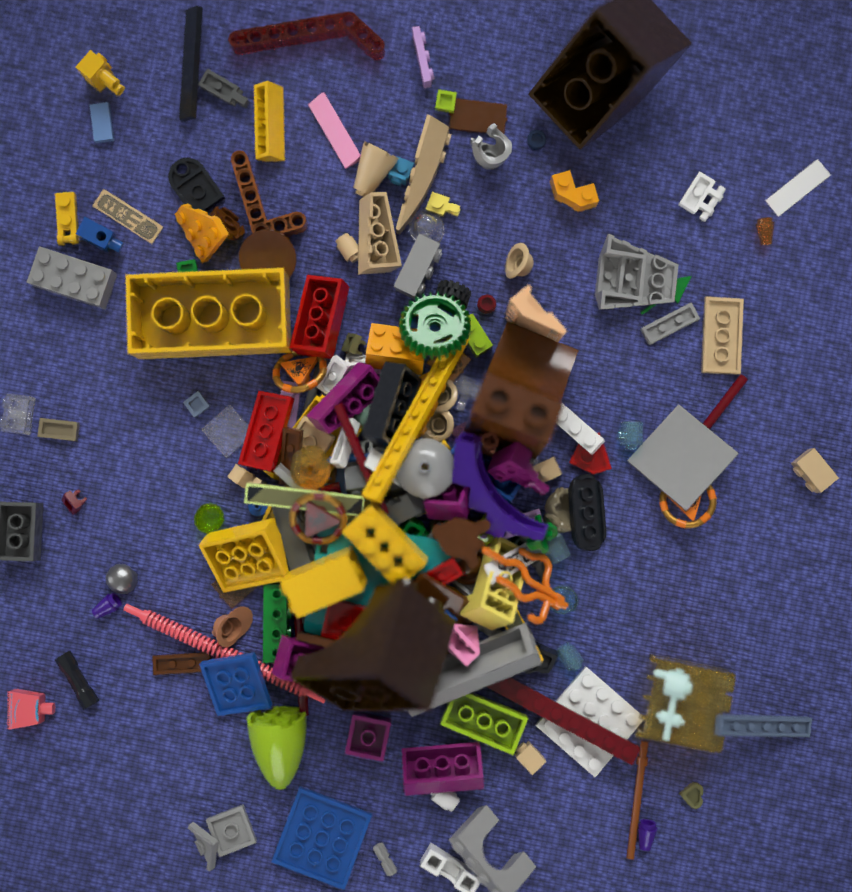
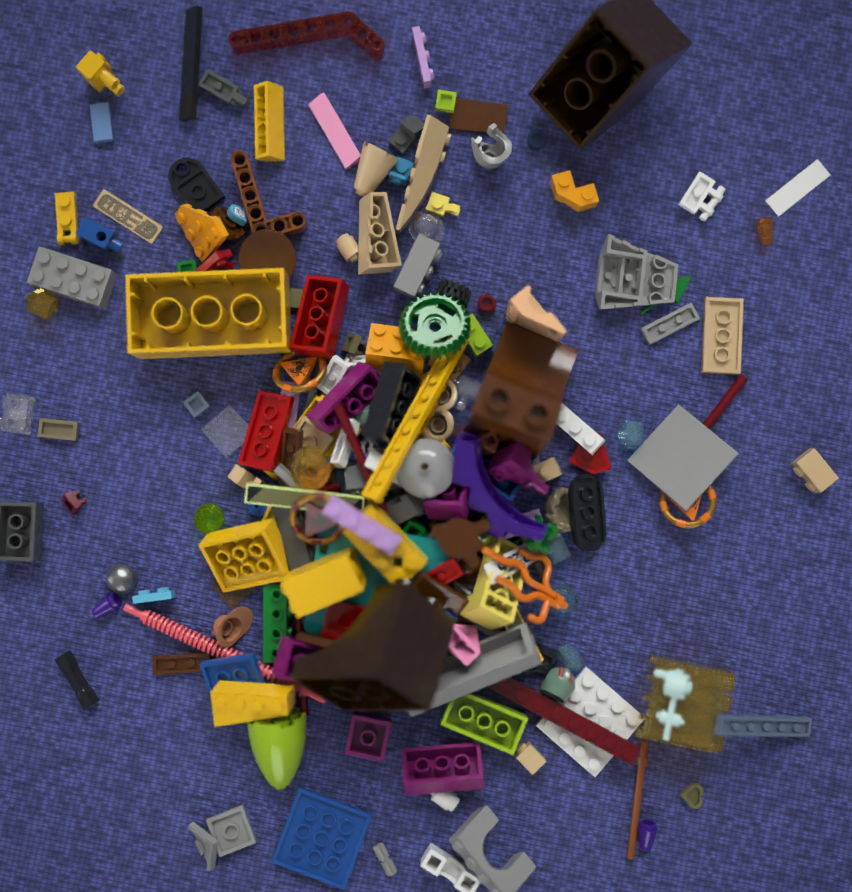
coral torso [7,689,56,729] -> none
tan hat [505,243,534,279] -> none
none -> clear yellow brick [26,288,60,320]
none -> medium azure plate [132,587,176,604]
none -> red plate [195,249,236,272]
none -> yellow wedge [211,680,296,727]
none -> medium azure tile [227,205,247,226]
none -> olive tile [290,288,303,309]
none -> lavender plate [322,494,402,555]
none -> dark grey slope [388,114,424,155]
none -> sand green helmet [540,667,576,703]

